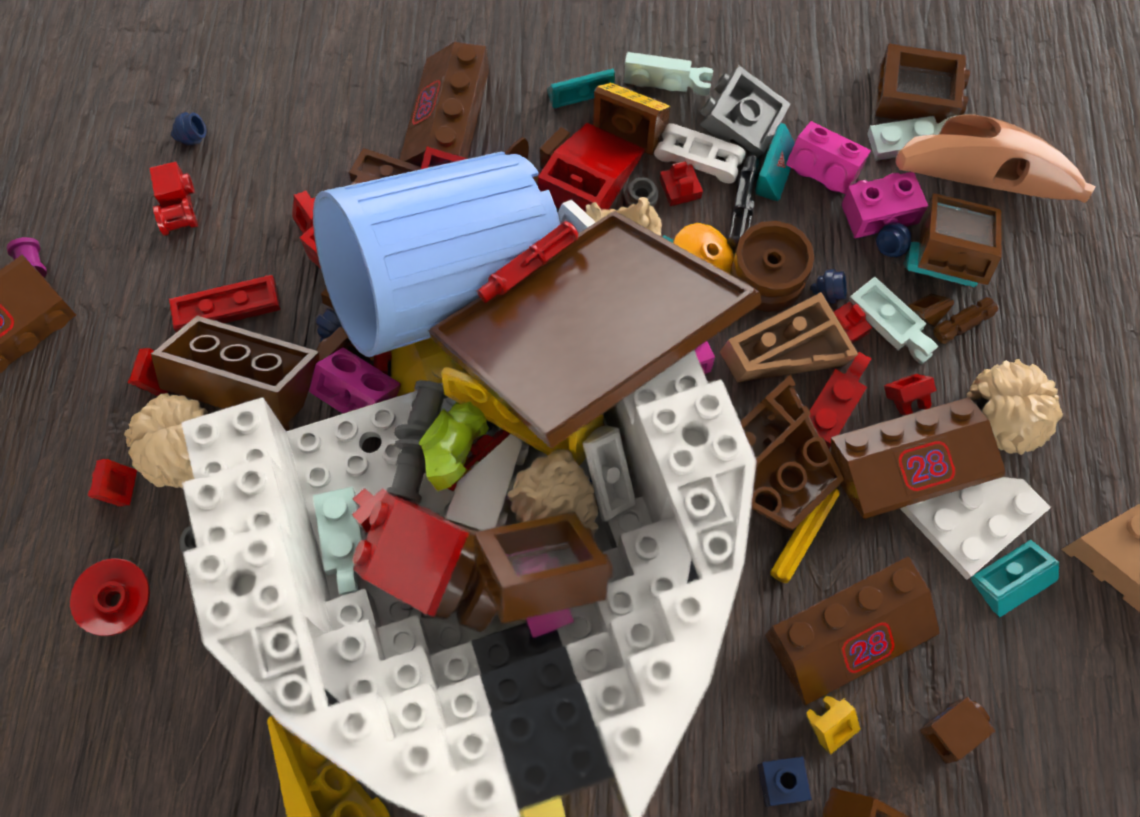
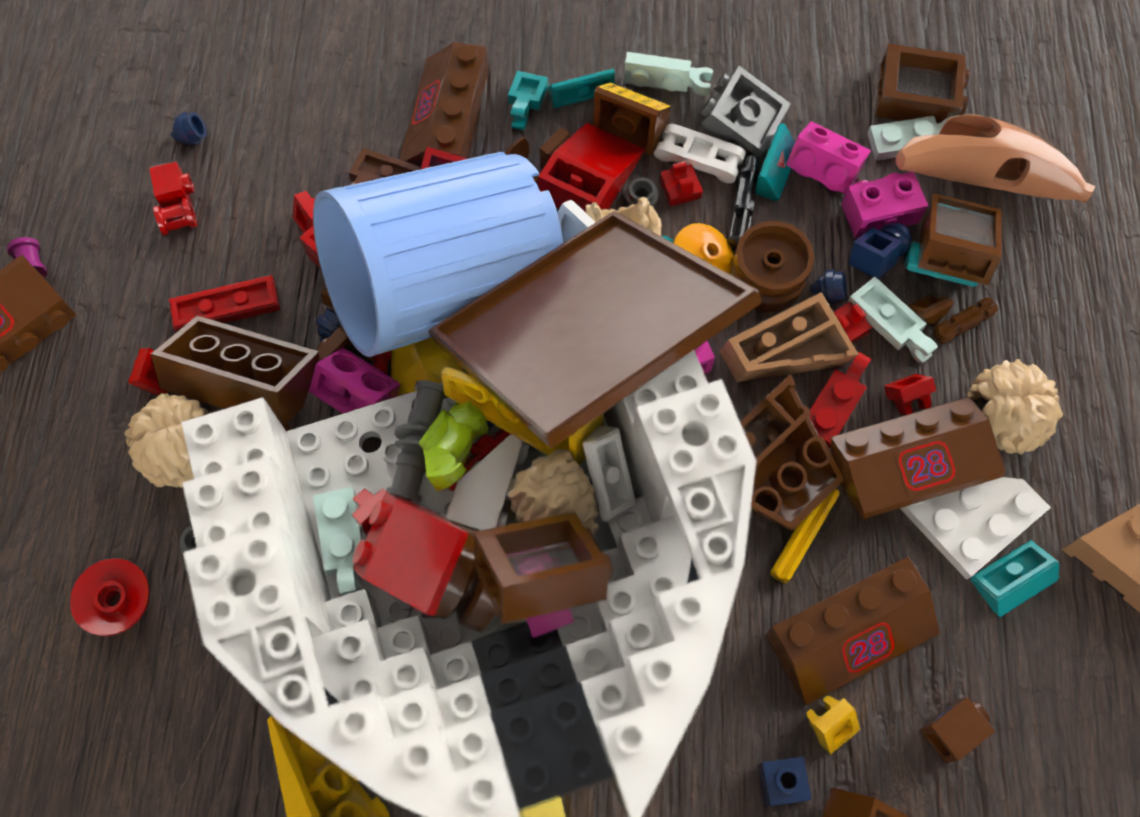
red tile [88,459,137,507] -> none
red piece [477,221,579,303] -> none
none -> teal plate [508,71,549,130]
none -> dark blue plate [849,227,902,279]

